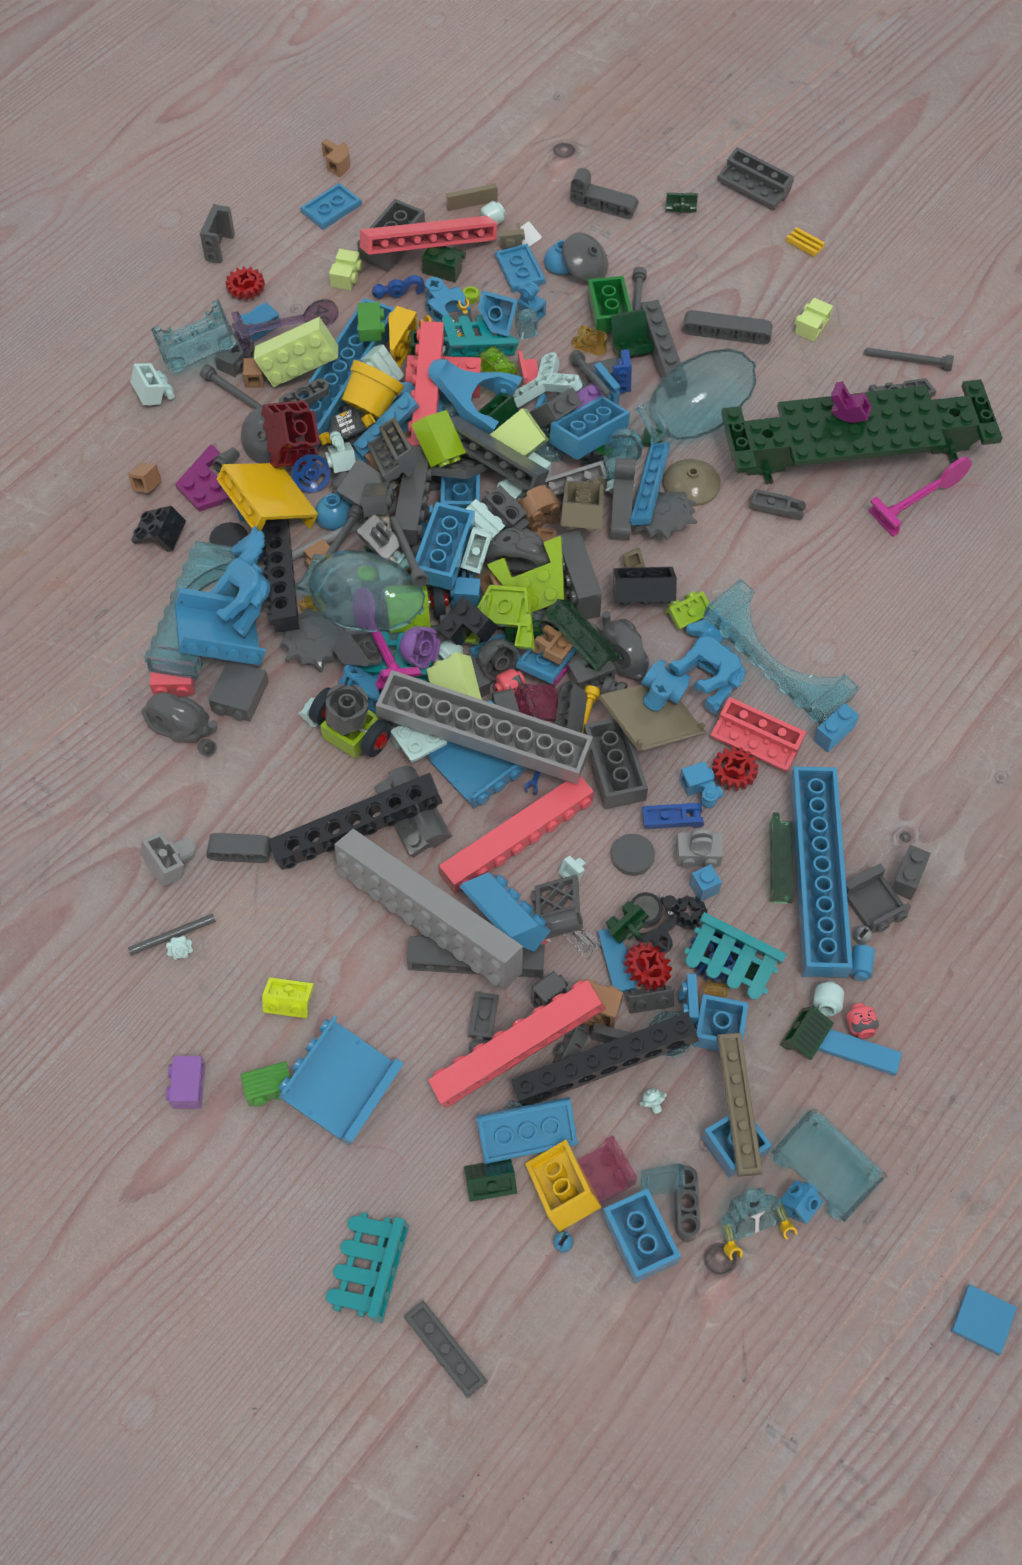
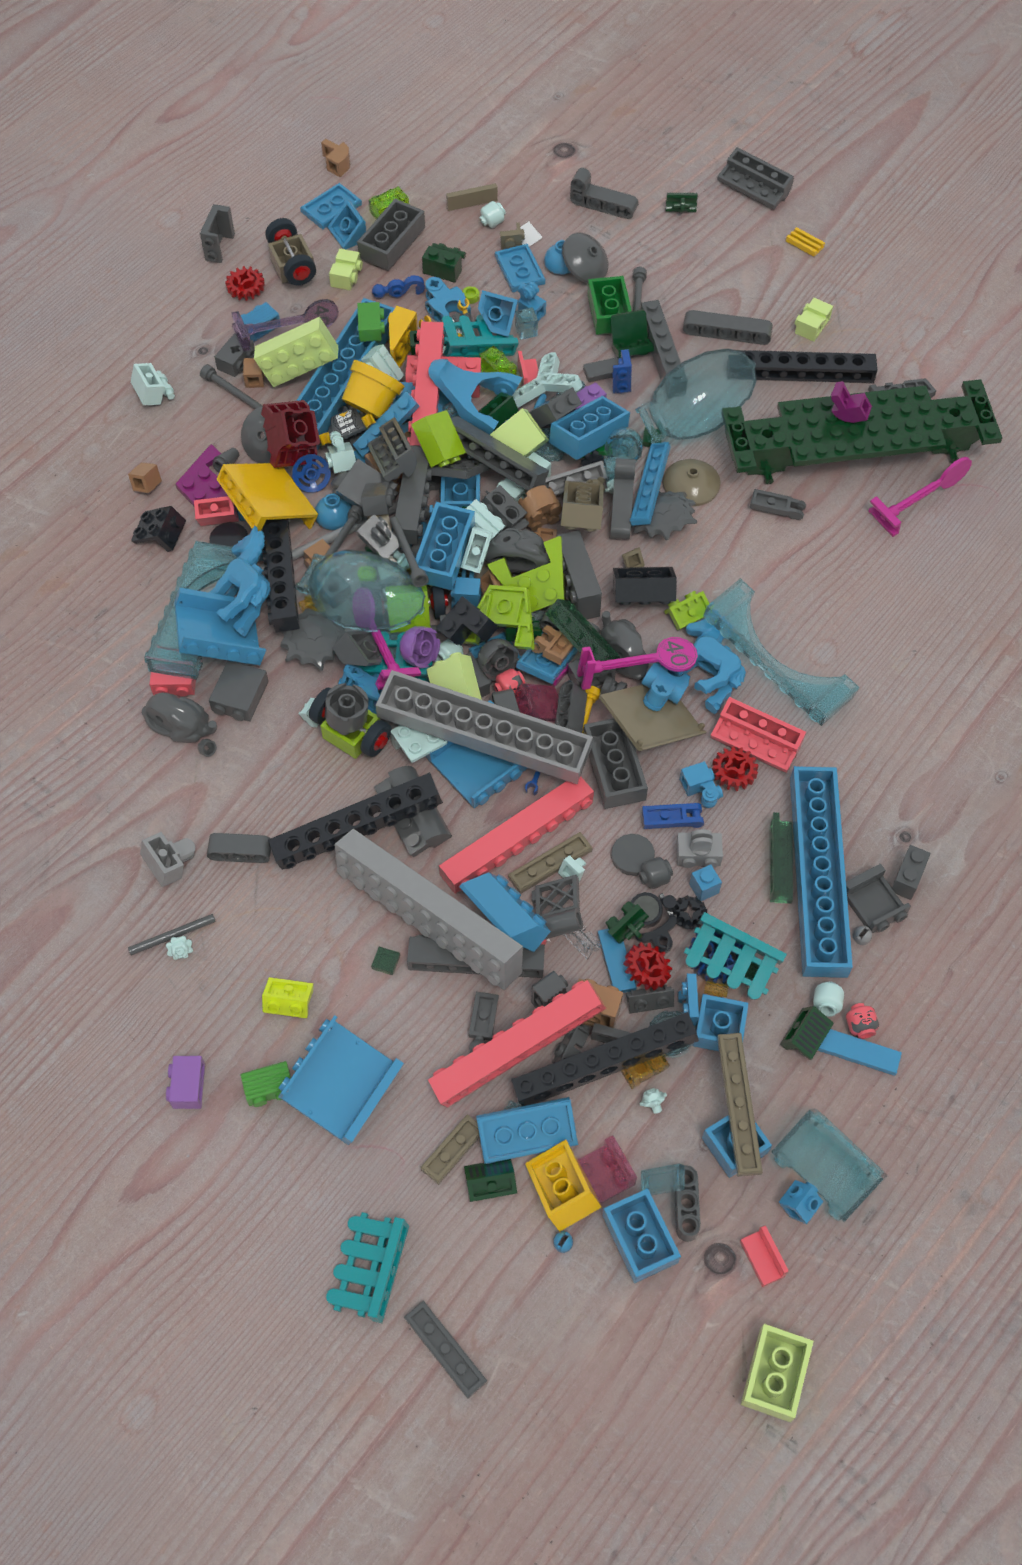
clear light blue windscreen [151,299,236,372] -> none
dark grey beam [279,379,329,405] -> none
coral brick [360,216,497,255] -> none
dark grey piece [569,350,610,396] -> none
clear yellow piece [571,325,607,356] -> none
dark azure plate [592,362,620,405] -> none
clear light blue torso [721,1188,798,1261] -> none
dark azure brick [814,703,859,752] -> none
dark azure brick [850,945,875,981] -> none
dark grey piece [864,348,954,370] -> none
dark azure tile [951,1284,1017,1355] -> none
none -> coral brick [194,496,239,526]
none -> brick [265,218,316,286]
none -> dark azure slope [328,199,366,250]
none -> clear neon green brick [369,186,409,220]
none -> clear green tile [371,946,401,975]
none -> dark tan tile [420,1114,480,1185]
none -> dark tan tile [508,832,593,894]
none -> dark pink piece [577,637,698,690]
none -> clear yellow leg [621,1055,670,1089]
none -> dark grey head [639,857,673,889]
none -> black brick [727,350,878,383]
none -> coral panel [740,1225,788,1287]
none -> yellowish green brick [741,1324,814,1422]

